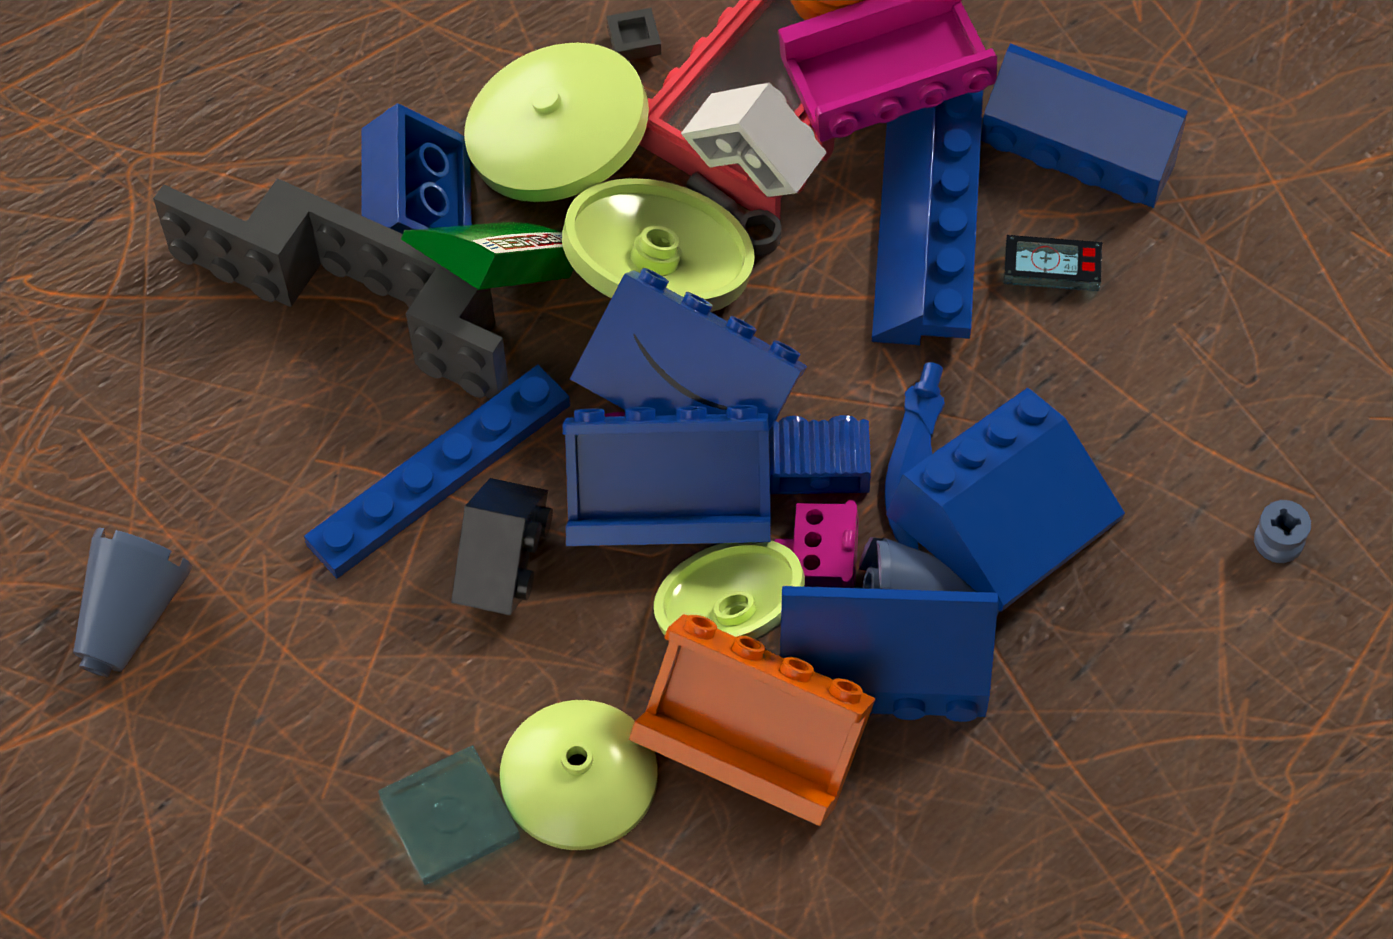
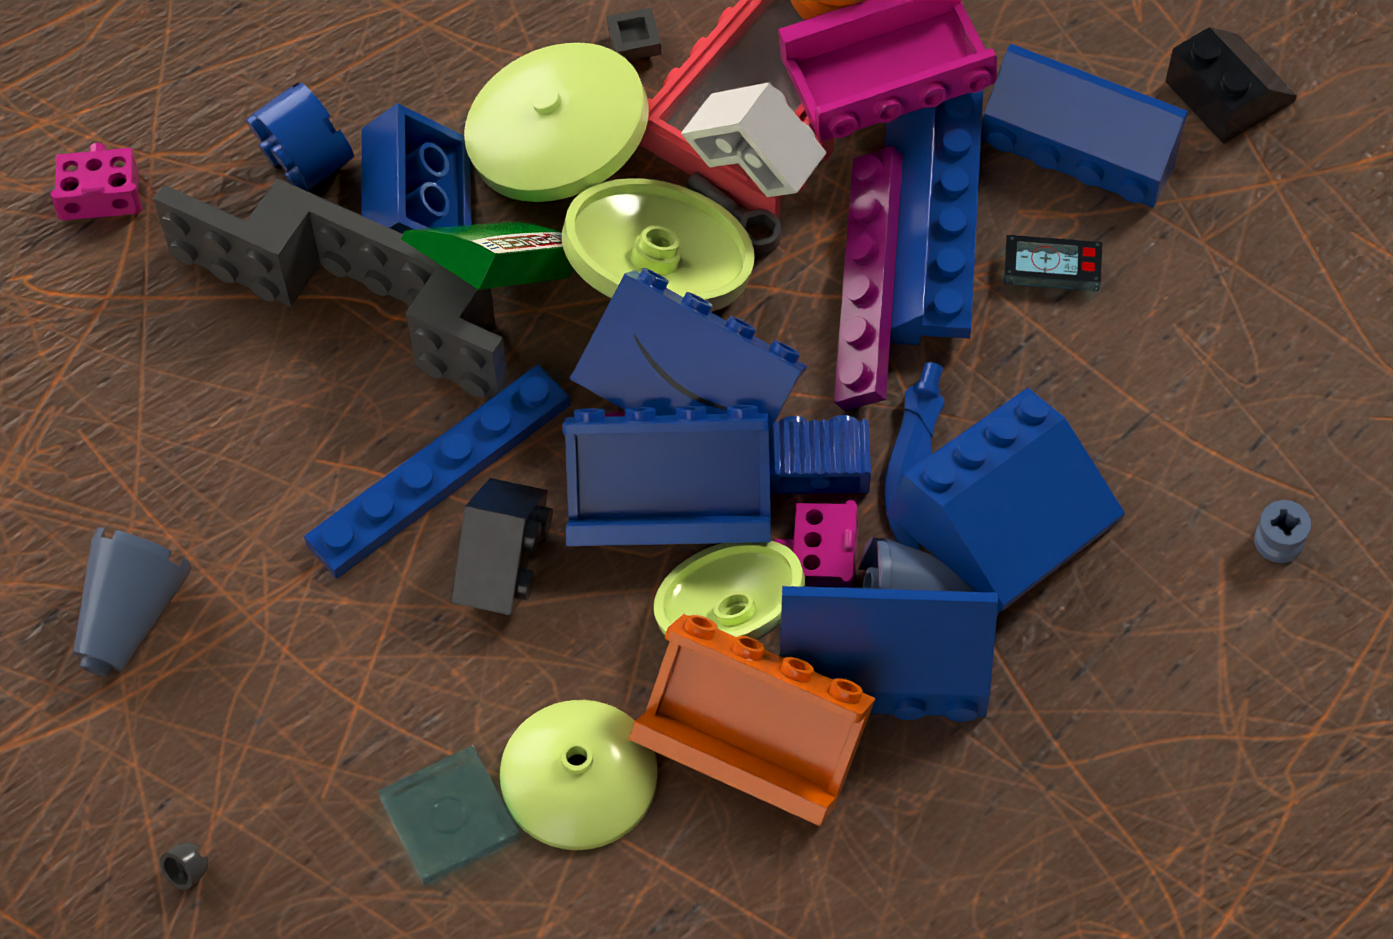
none -> dark pink piece [50,143,143,221]
none -> dark grey hinge [160,842,208,890]
none -> blue brick [245,82,355,191]
none -> magenta plate [834,146,903,411]
none -> black slope [1165,27,1297,144]

